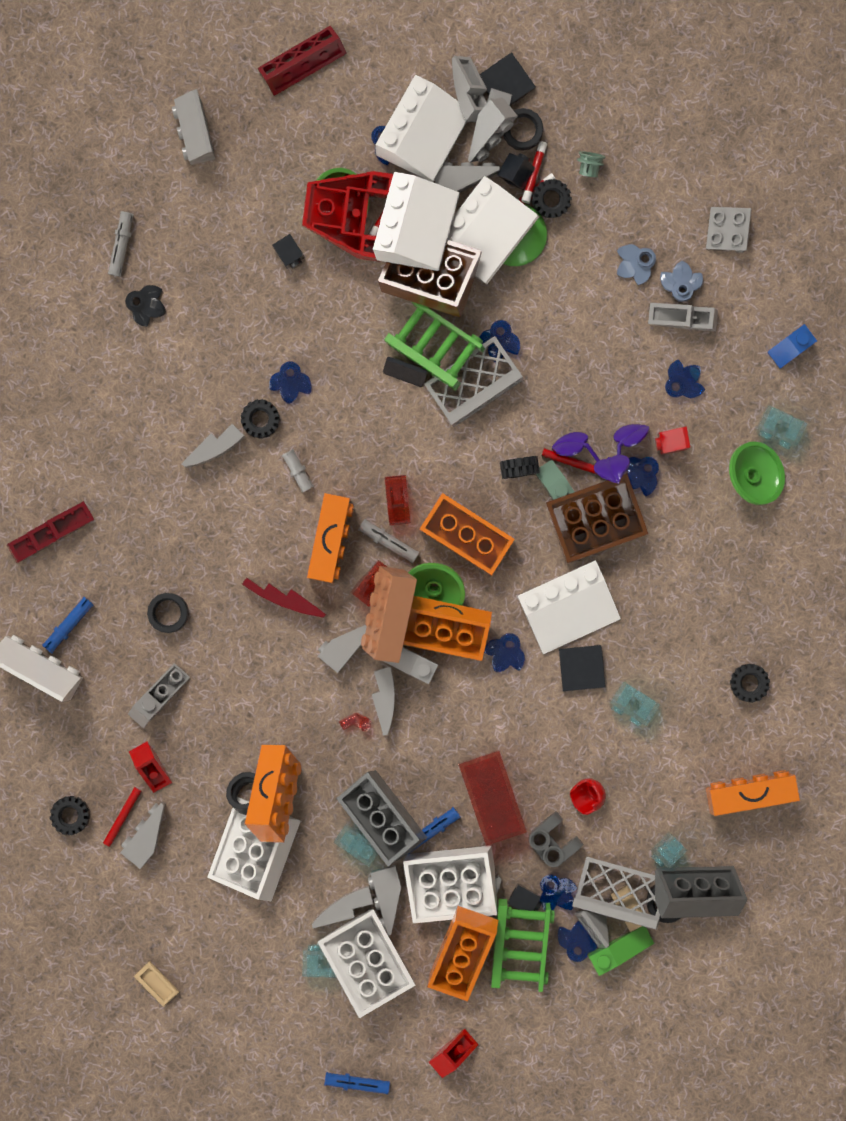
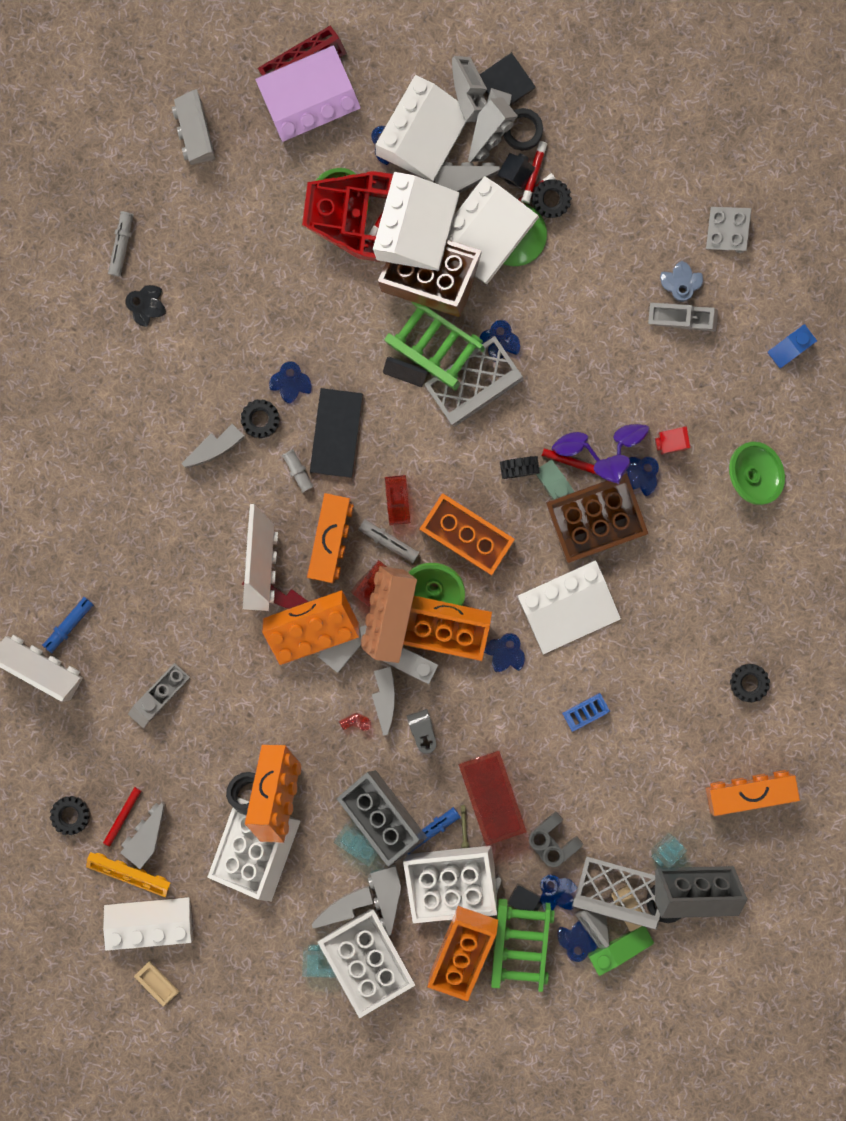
dark red slope [6,501,94,564] -> none
red slope [129,741,172,793] -> none
black tyre [147,593,189,633] -> none
black brick [272,234,305,269] -> none
blue pin [324,1072,390,1095] -> none
red slope [429,1029,479,1078] -> none
black tile [559,645,605,691] -> none
red hair [570,778,606,815] -> none
sand green piece [577,151,606,177] -> none
clear light blue brick [609,681,660,727] -> none
sand blue plate [617,244,656,285] -> none
clear blue plate [665,360,705,399] -> none
clear light blue brick [756,405,808,449] -> none
none -> light orange plate [86,852,170,898]
none -> white slope [103,897,193,951]
none -> white slope [243,504,278,611]
none -> lavender slope [255,45,361,142]
none -> orange brick [262,590,359,665]
none -> black tile [310,388,363,478]
none -> dark grey piece [407,709,436,754]
none -> olive hinge [461,805,470,848]
none -> blue slope [562,693,610,732]

